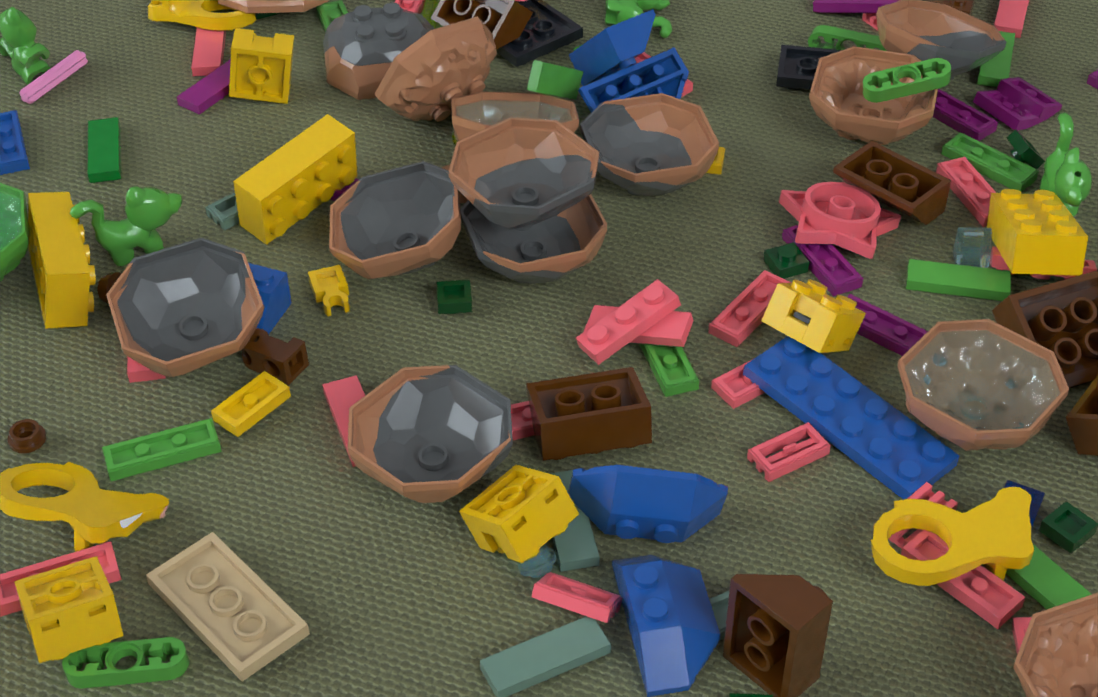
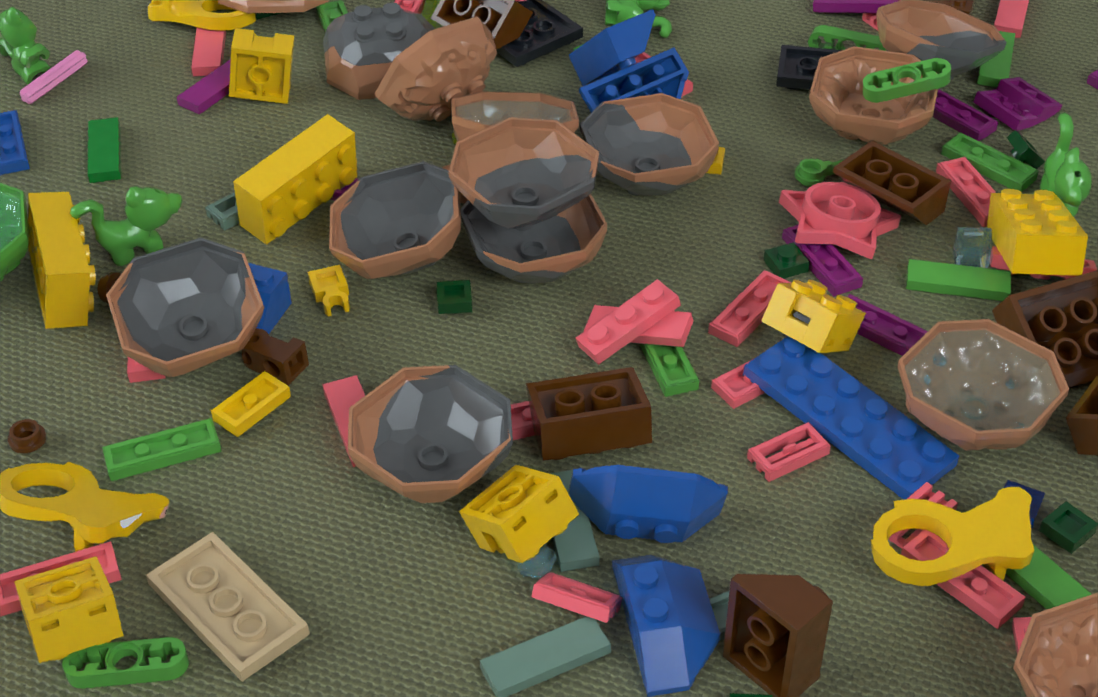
bright green tile [527,60,583,100] -> none
none -> bright green plate [794,159,845,187]

